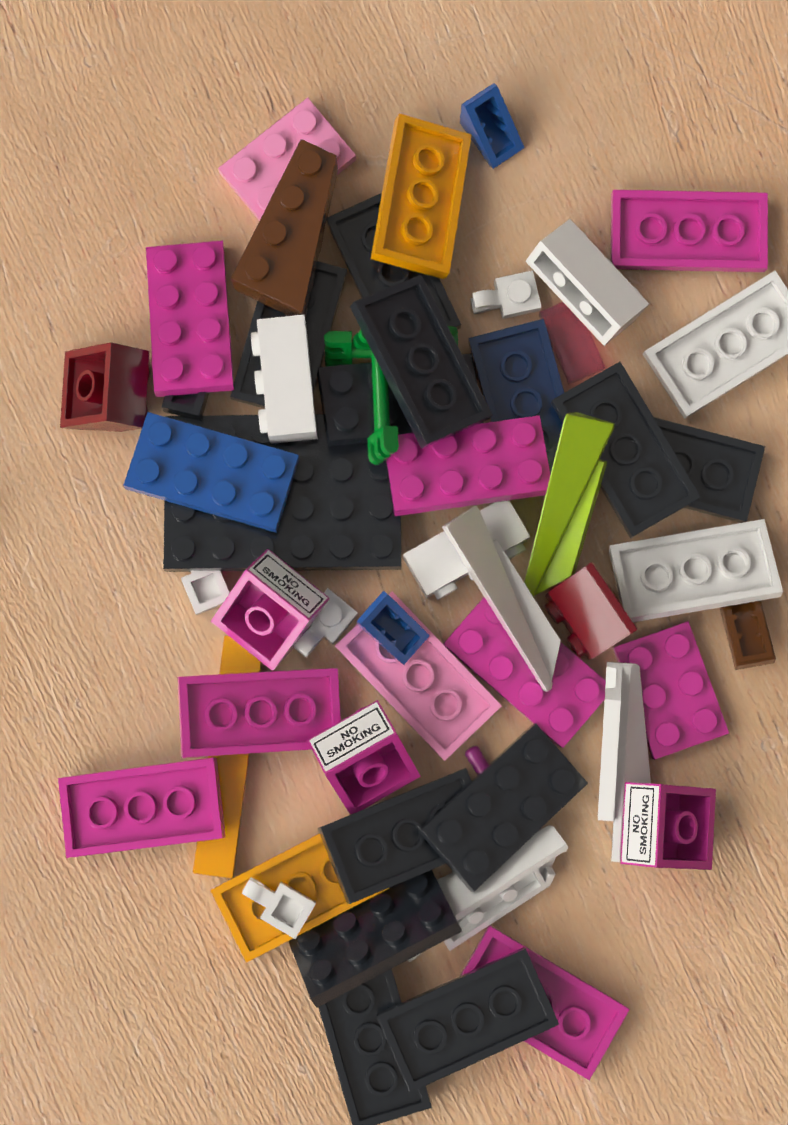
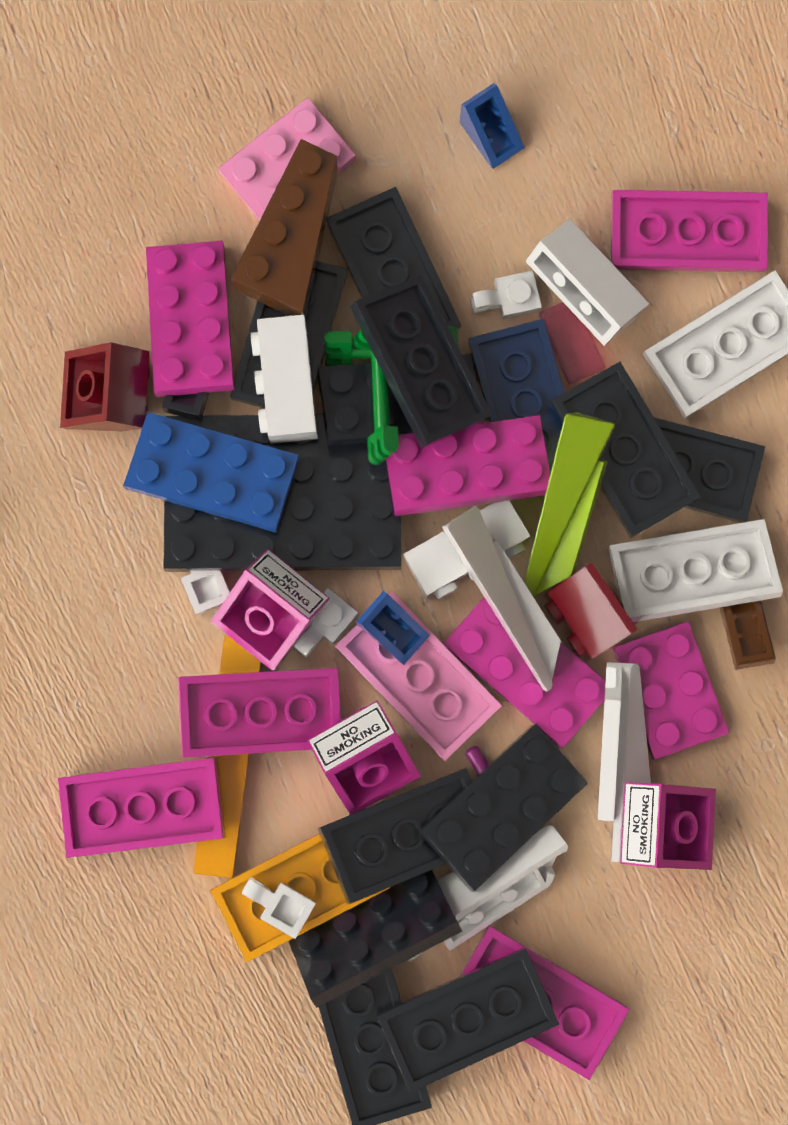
light orange plate [371,113,472,279] -> none

